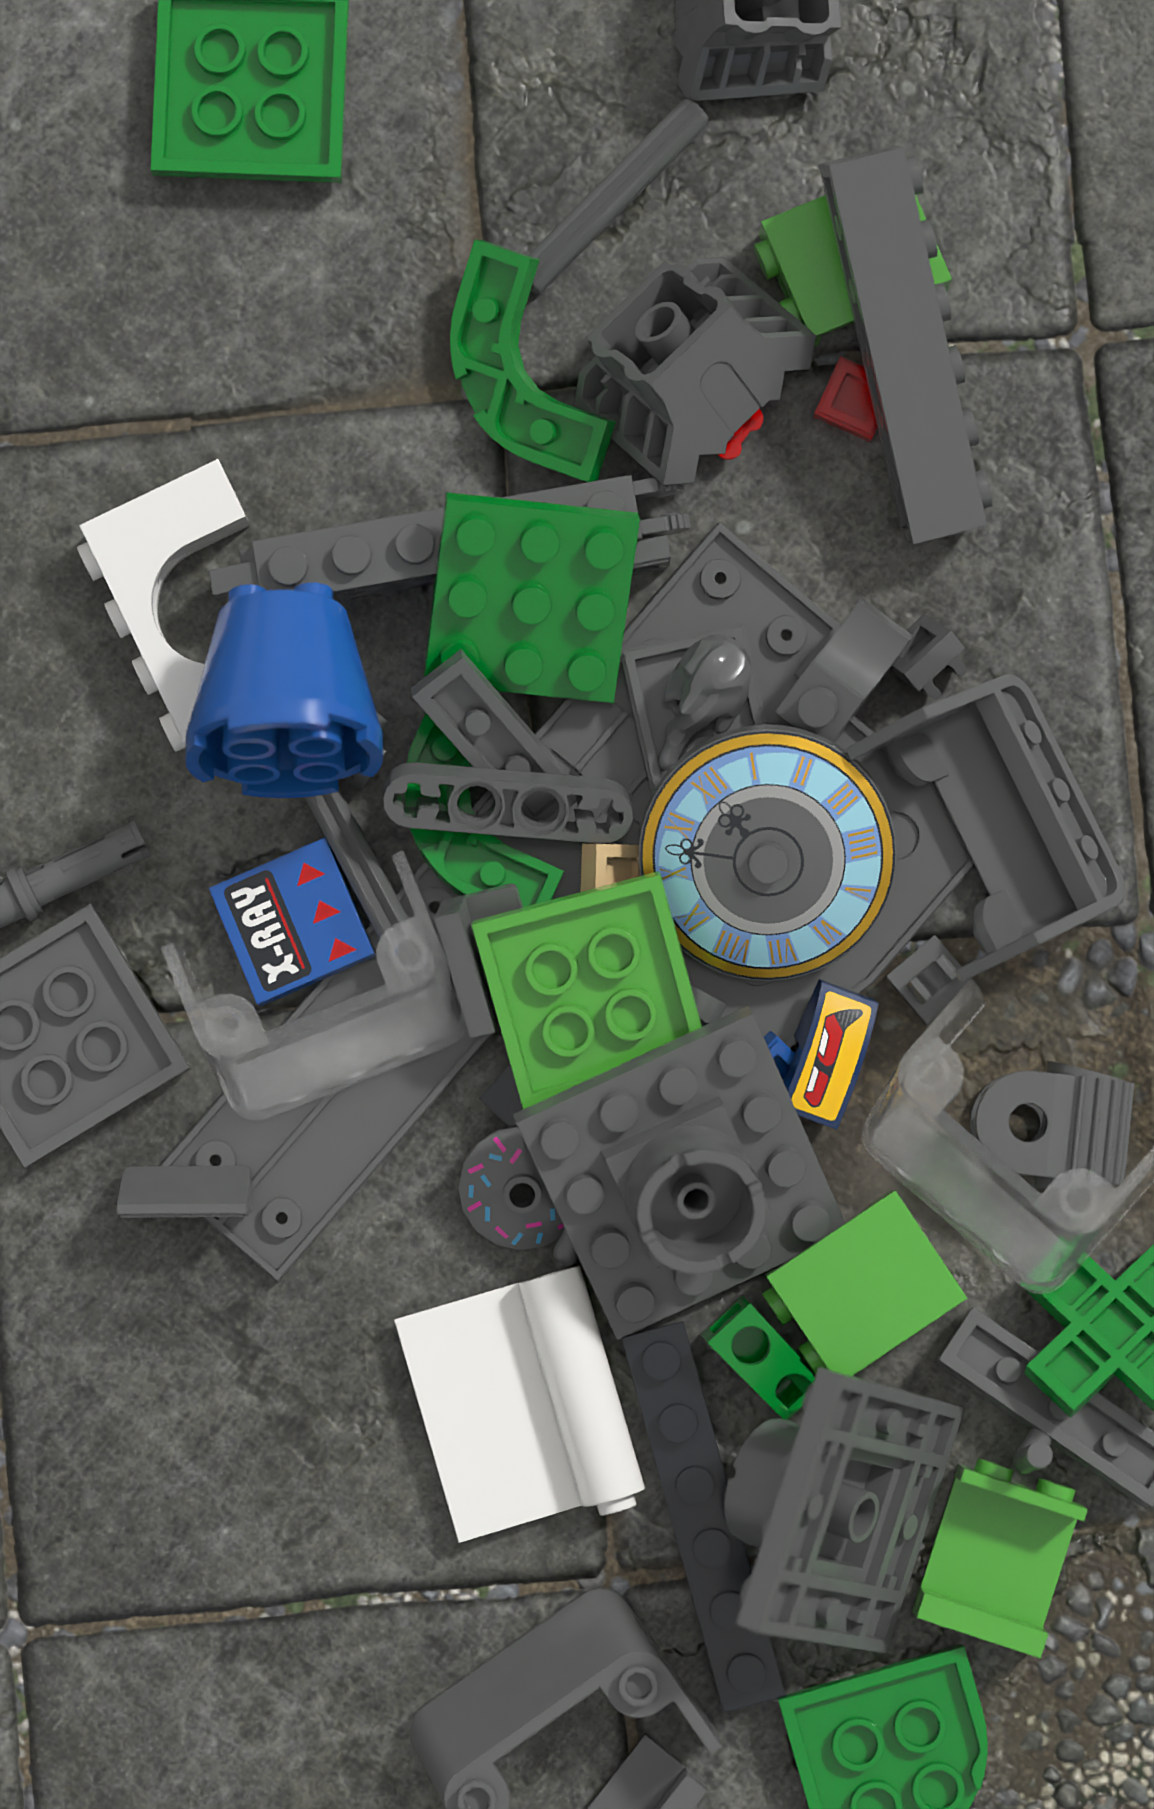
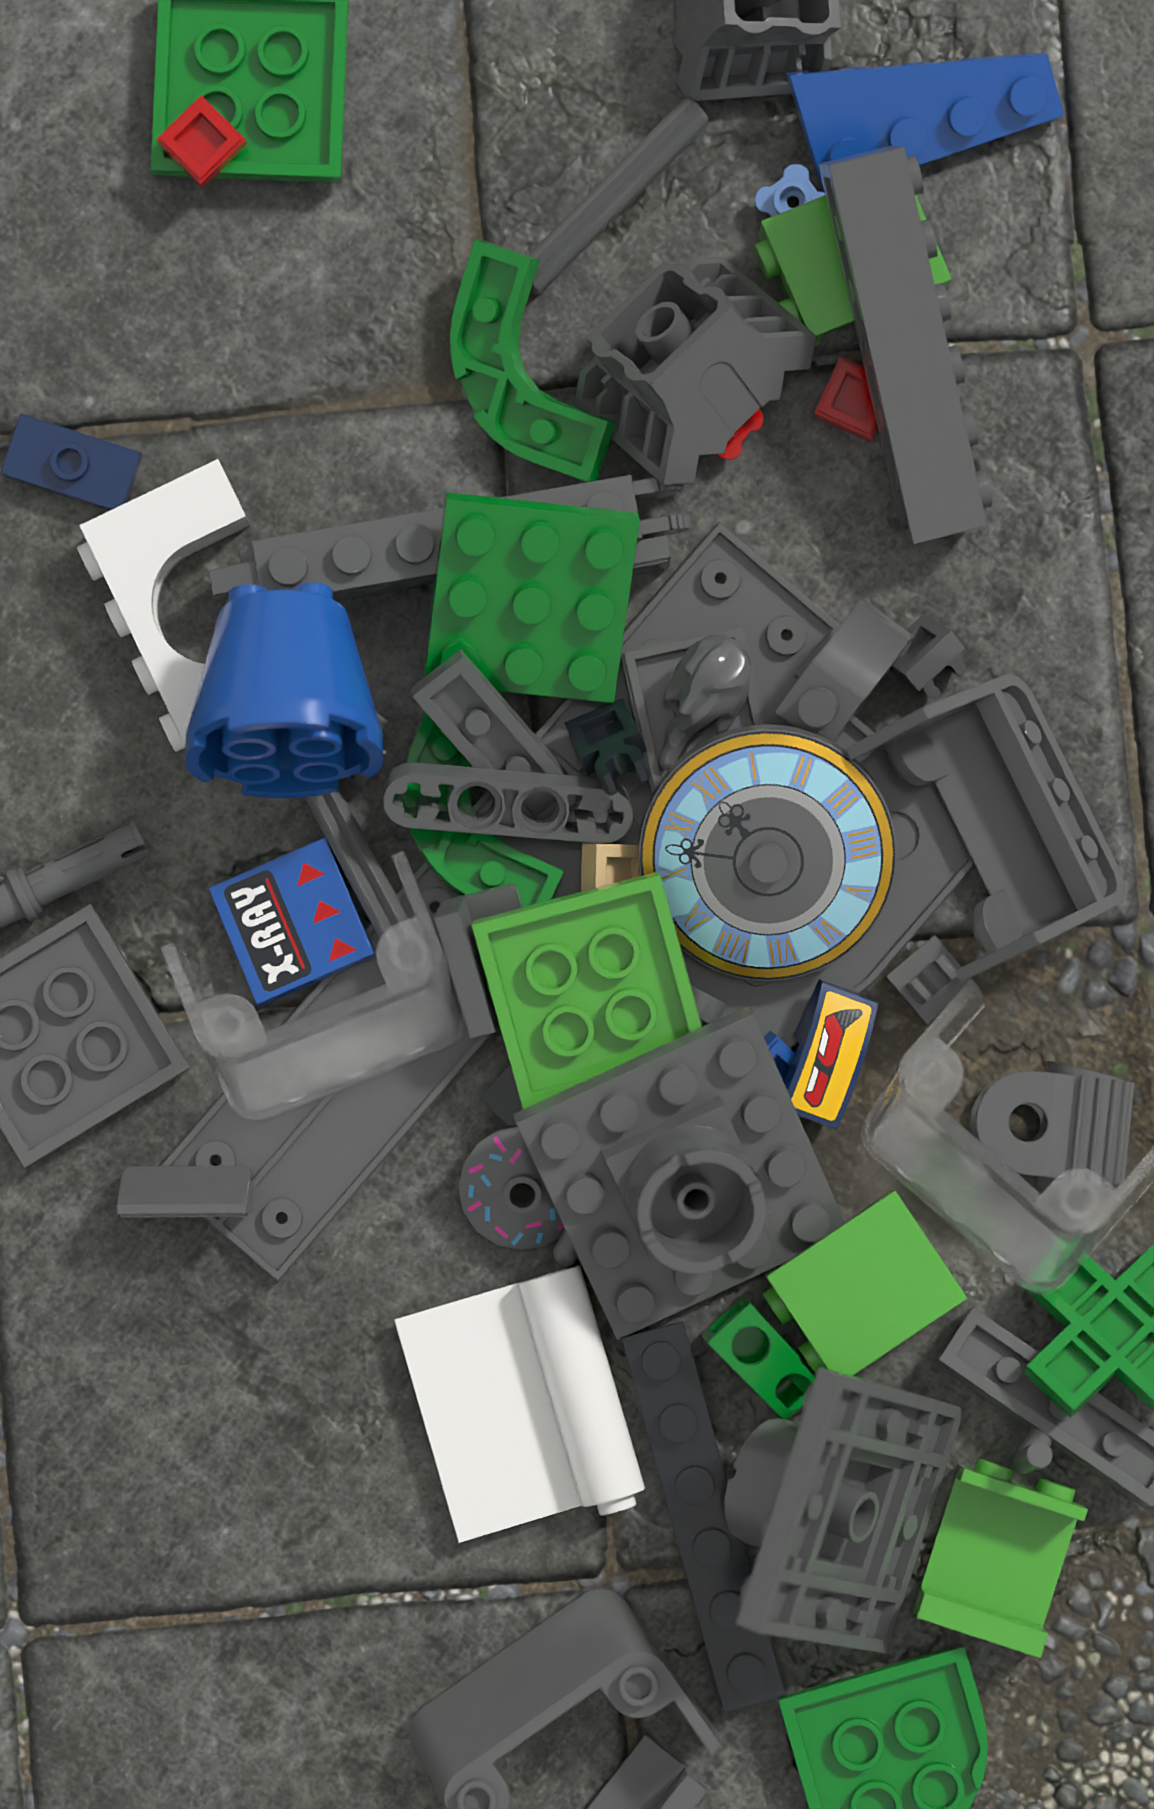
none -> dark blue plate [1,413,143,511]
none -> red tile [156,95,247,189]
none -> black plate [564,698,649,796]
none -> medium blue plate [755,164,825,217]
none -> blue wing [786,52,1065,193]

